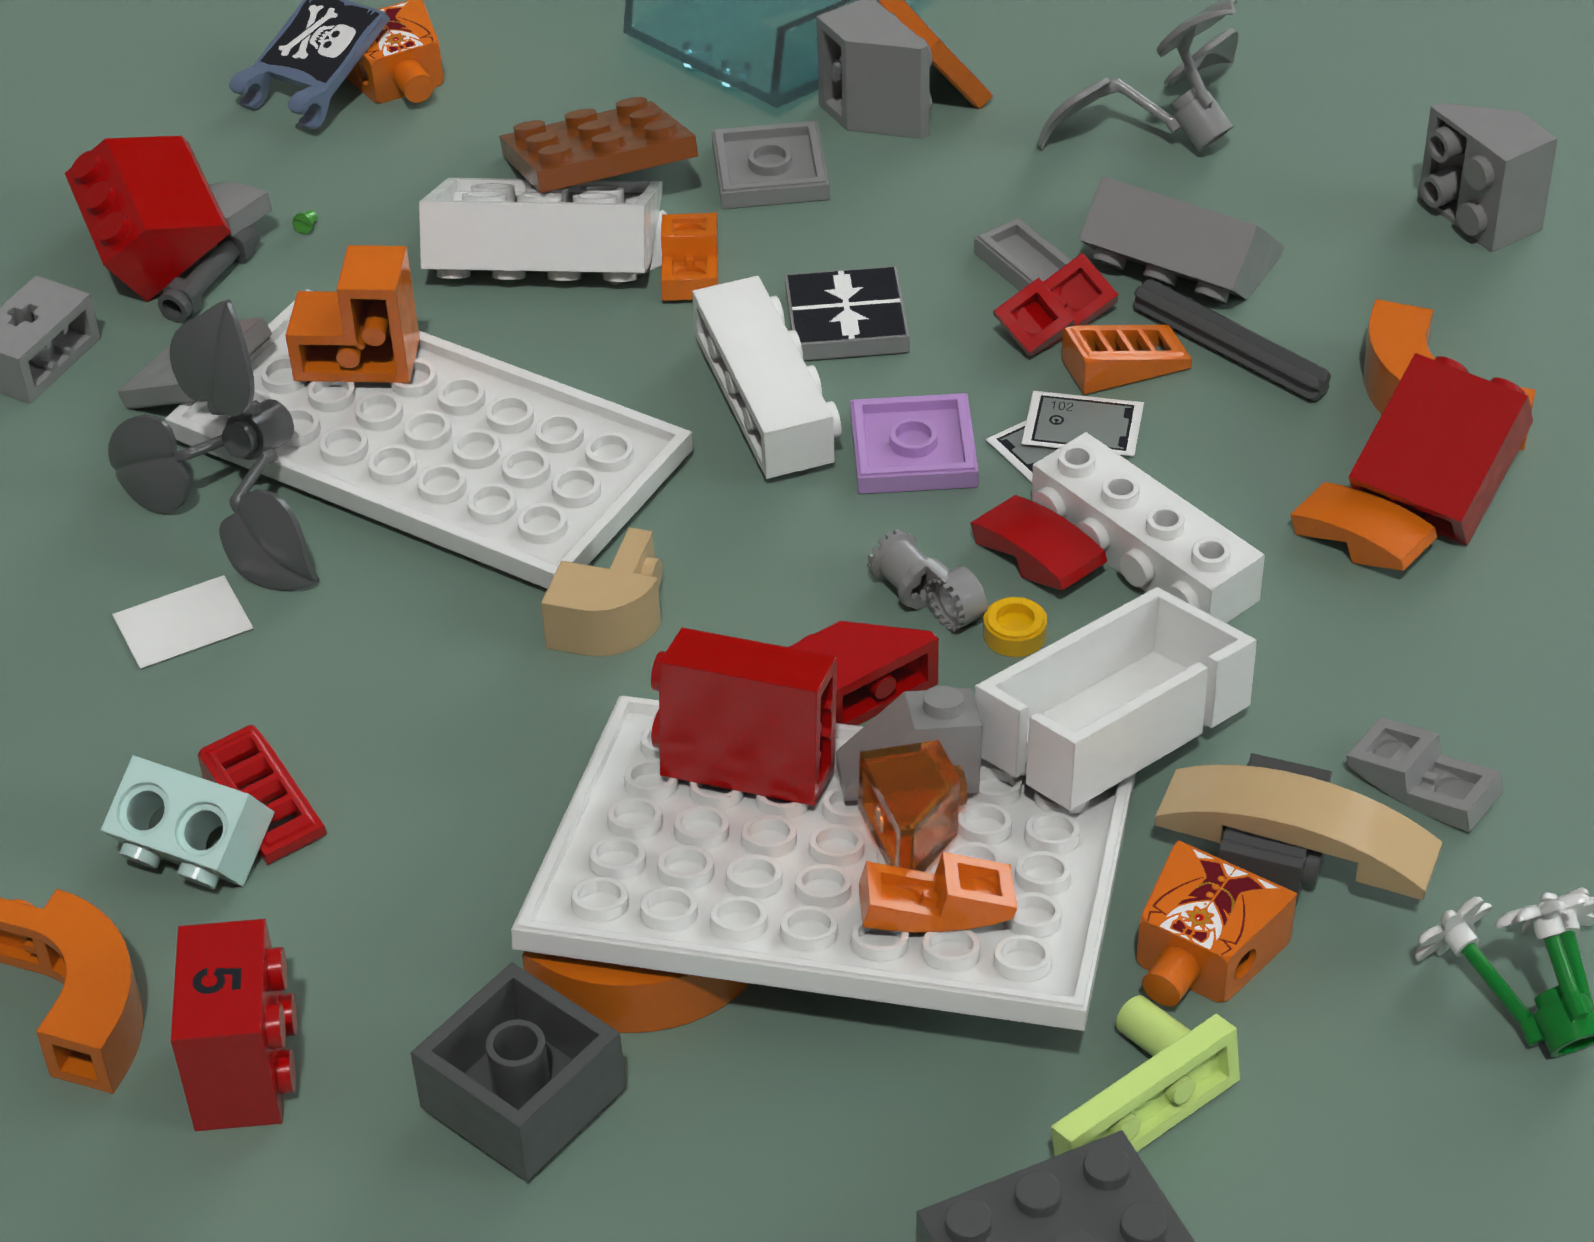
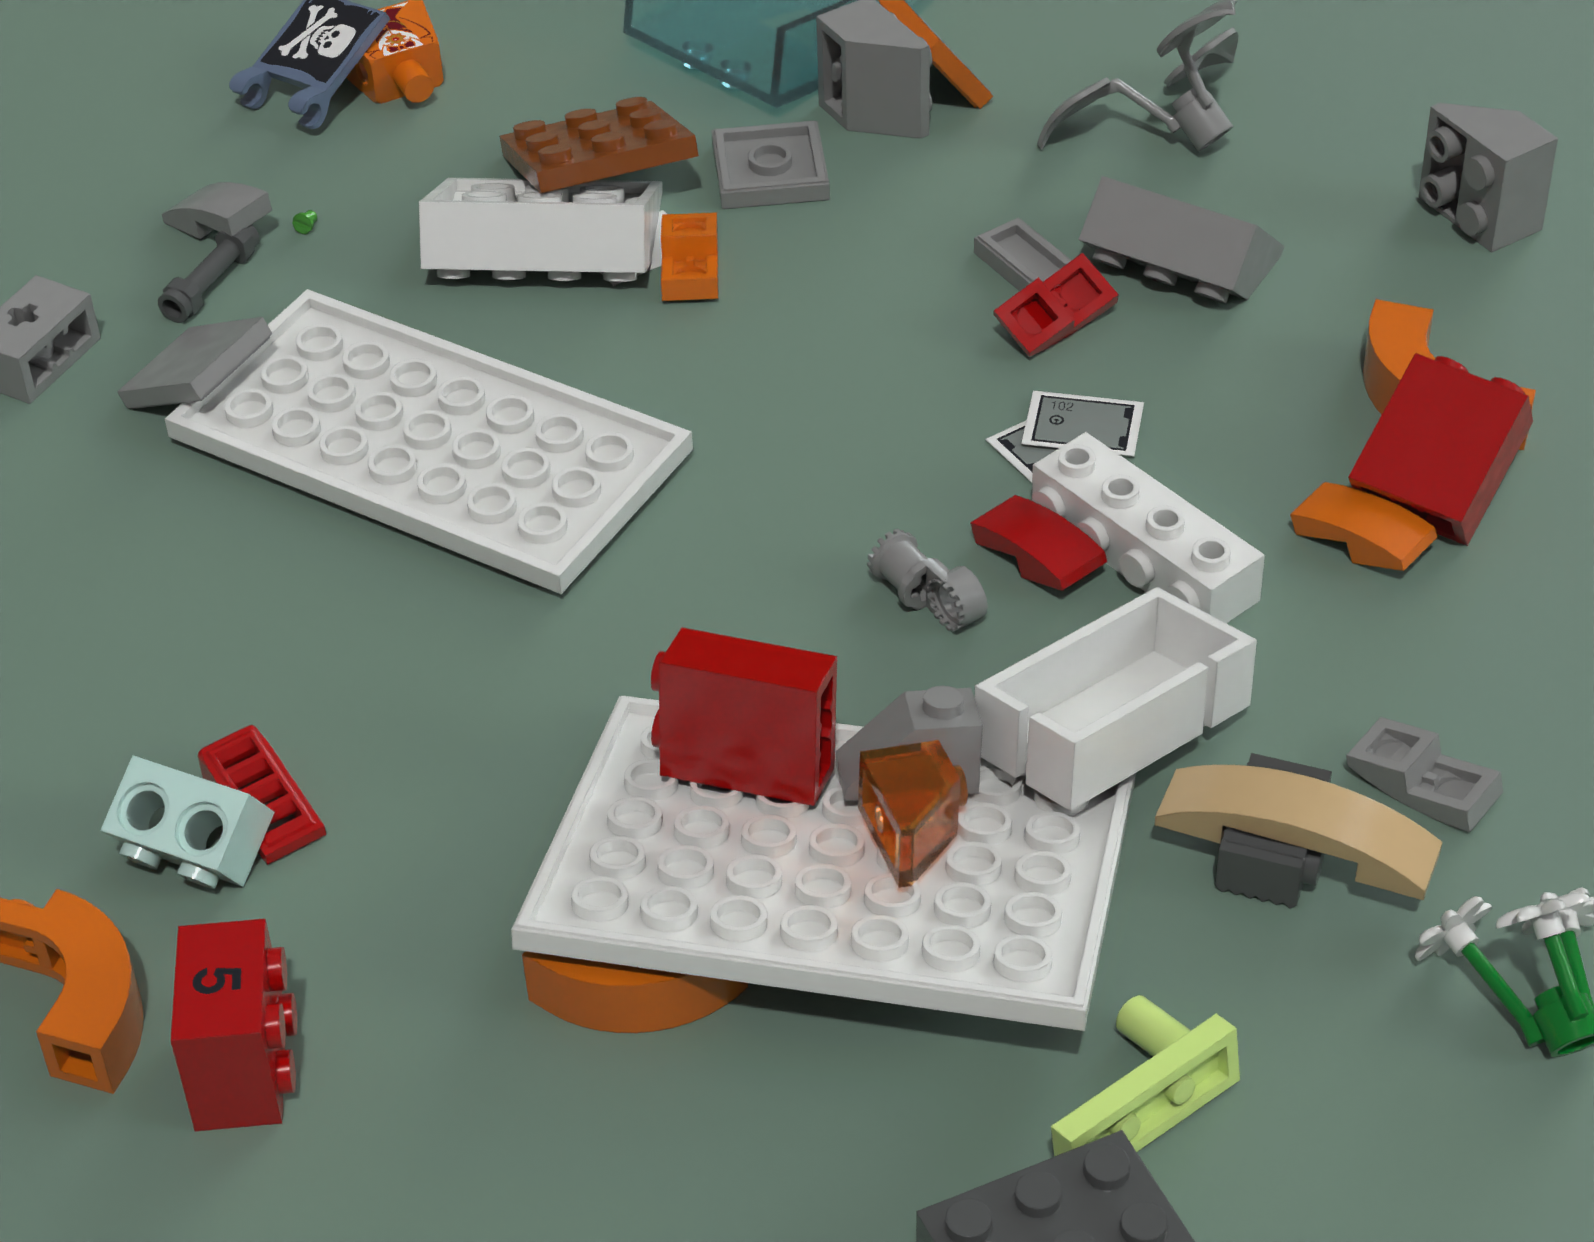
red slope [64,136,231,302] -> none
dark grey plant [108,300,319,590] -> none
white sticker [112,575,254,669] -> none
orange brick [285,245,420,383] -> none
dark grey brick [410,962,626,1181] -> none
tan brick [541,527,663,656] -> none
white brick [692,276,842,479] -> none
tile [784,266,910,361] -> none
red slope [789,621,939,726] -> none
lavender tile [850,393,979,494] -> none
orange slope [859,851,1017,932] -> none
yellow tile [983,597,1047,657] -> none
orange slope [1062,325,1192,394] -> none
dark grey axle [1134,279,1331,401] -> none
orange torso [1136,840,1297,1007] -> none

